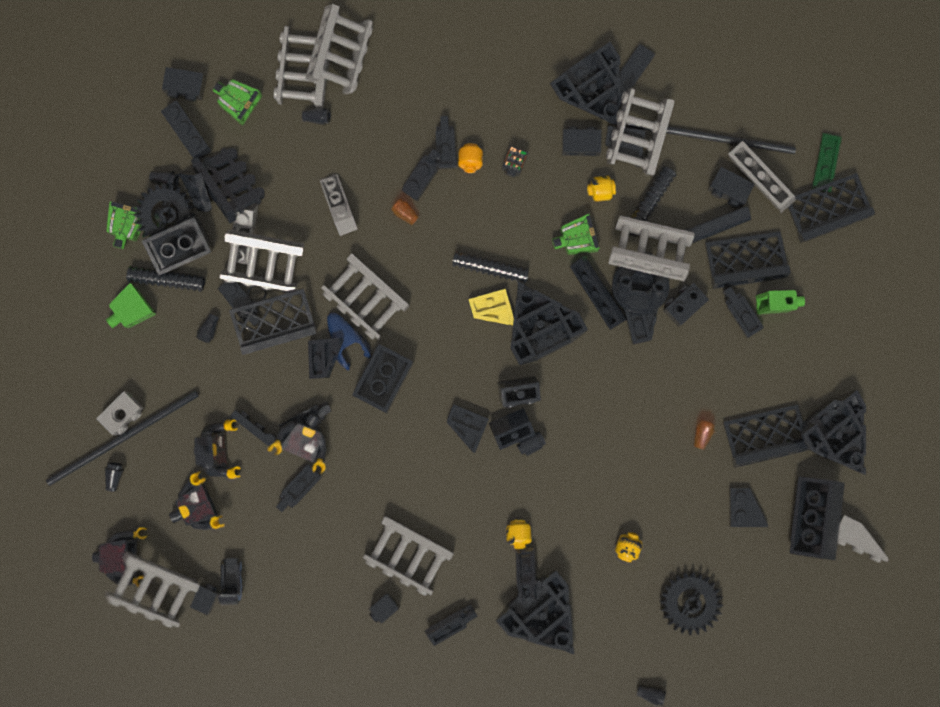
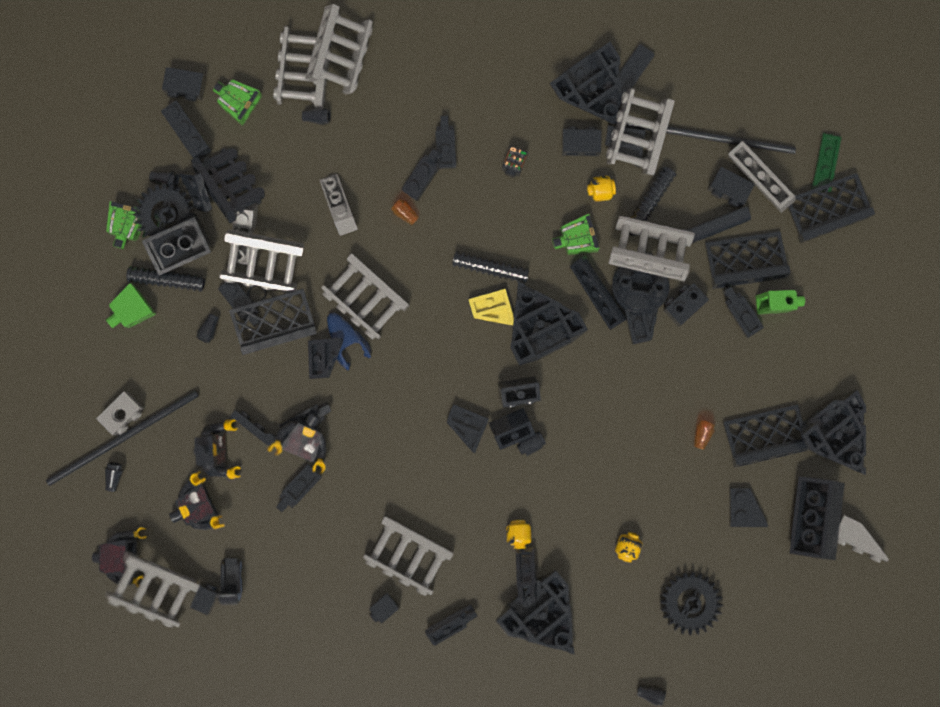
black brick [352,344,414,414] -> none
light orange head [458,143,483,173] -> none

